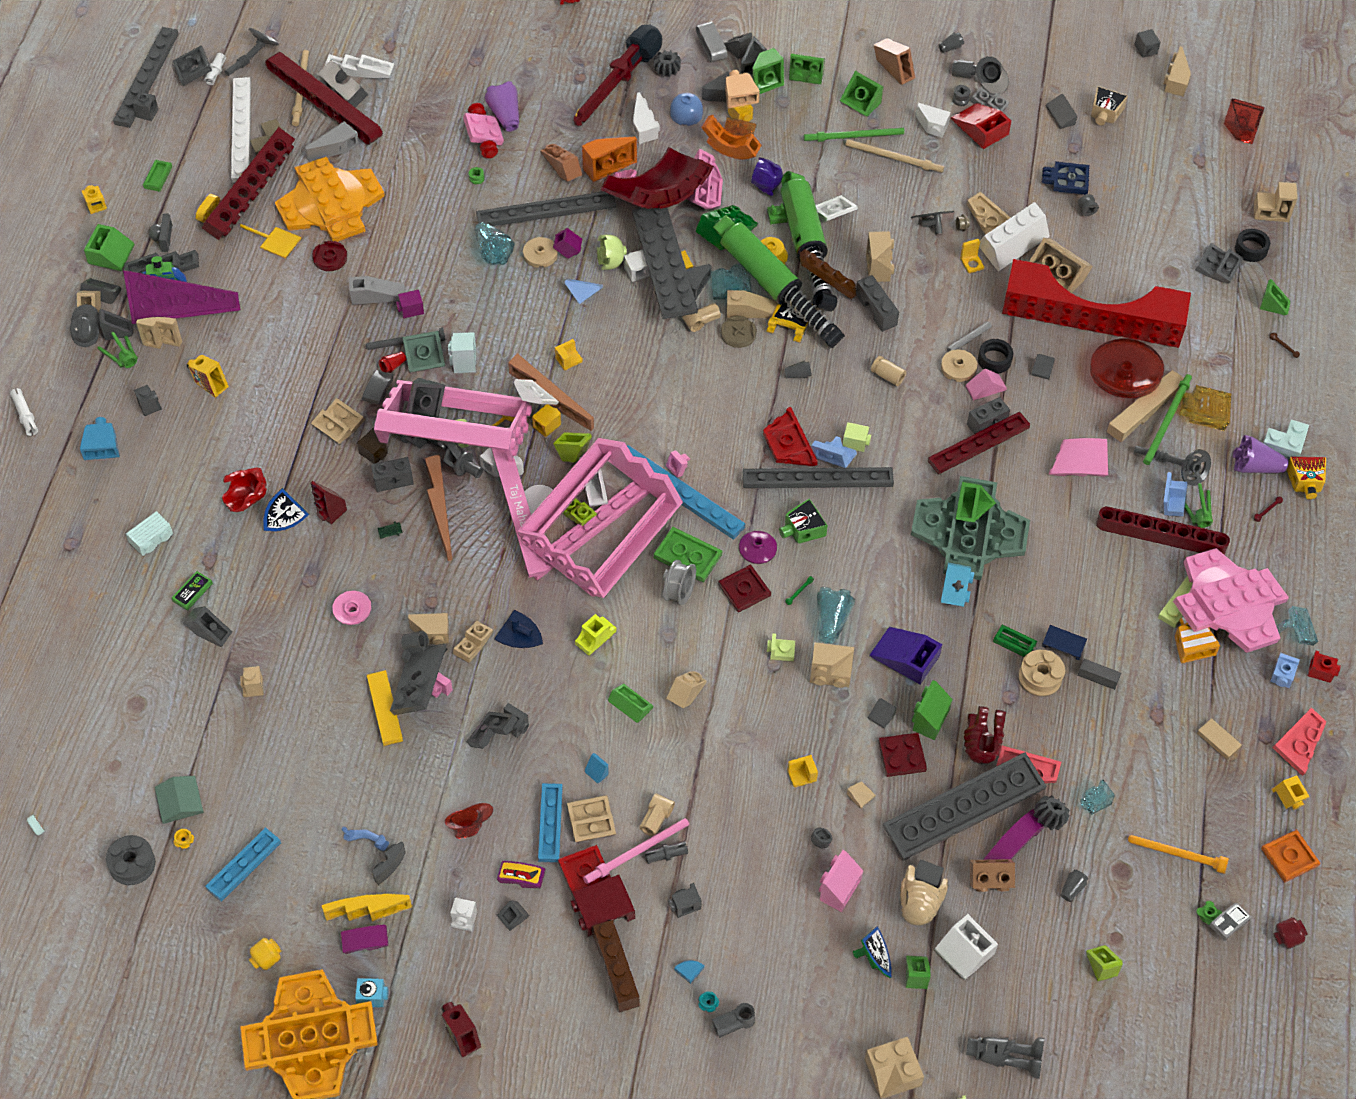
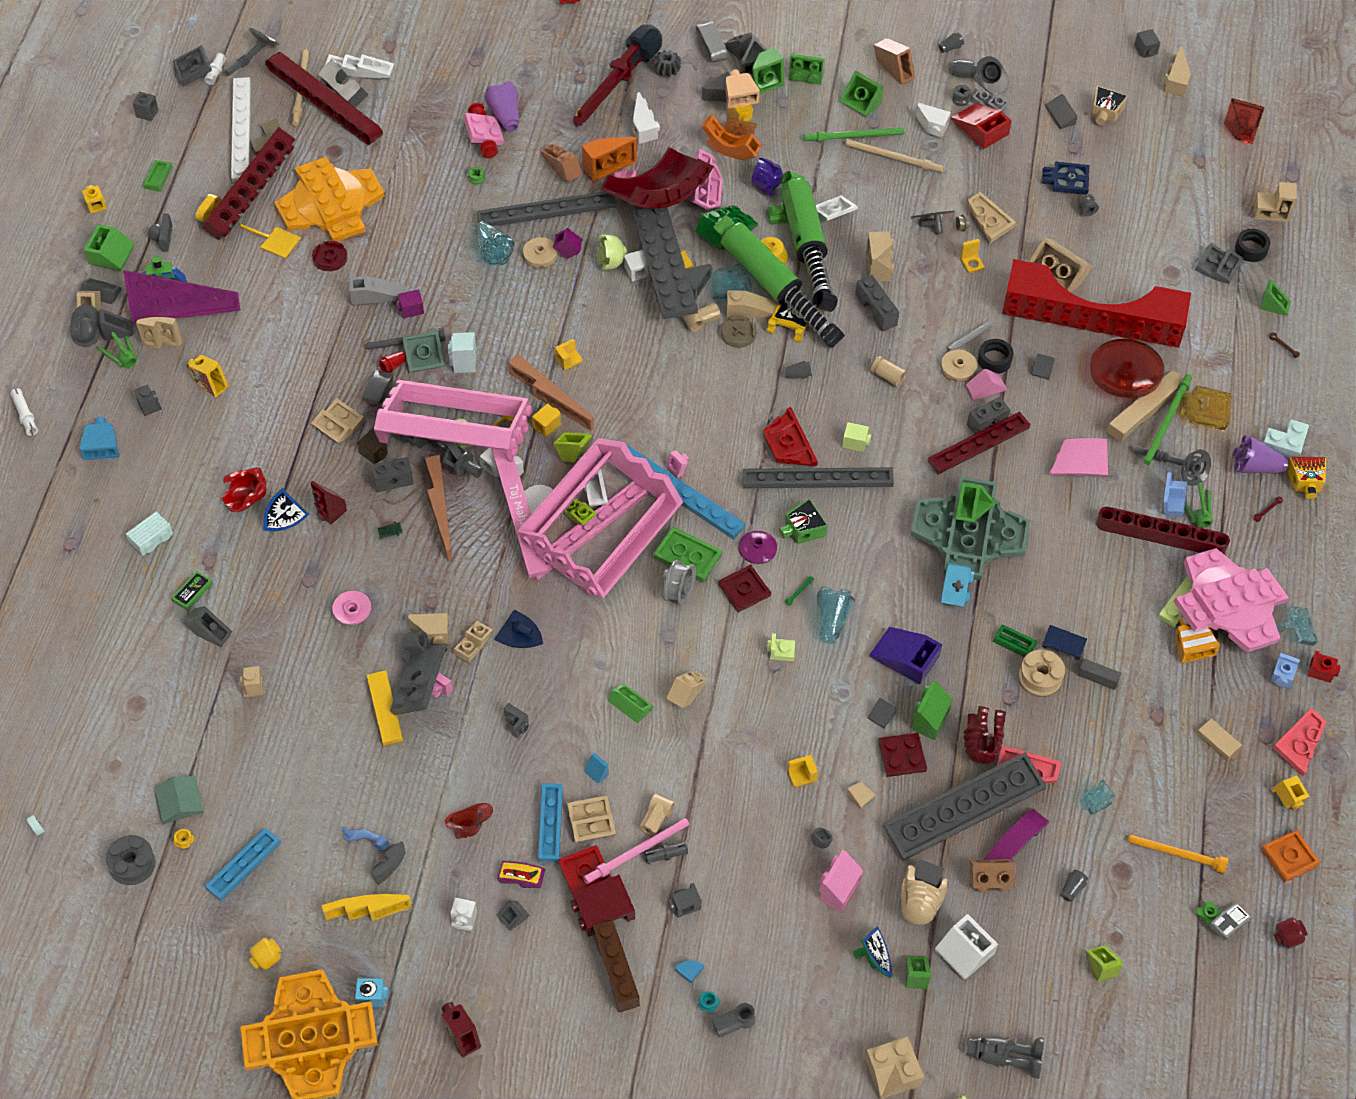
dark grey plate [113,27,179,128] -> none
dark grey slope [124,250,199,273] -> none
light grey slope [305,122,359,161] -> none
magenta slope [341,924,389,954] -> none
dark grey slope [406,378,445,418] -> none
dark grey plate [466,711,518,749] -> none
white slope [514,379,559,405] -> none
light blue slope [565,279,603,304] -> none
neon yellow brick [575,614,617,656] -> none
medium blue cylinder [670,93,703,126] -> none
reddish brown plate [800,249,856,299] -> none
tan slope [810,643,854,688] -> none
light blue panel [811,436,857,468] -> none
white slope [979,202,1050,272] -> none
dark grey gear [1033,795,1070,831] -> none

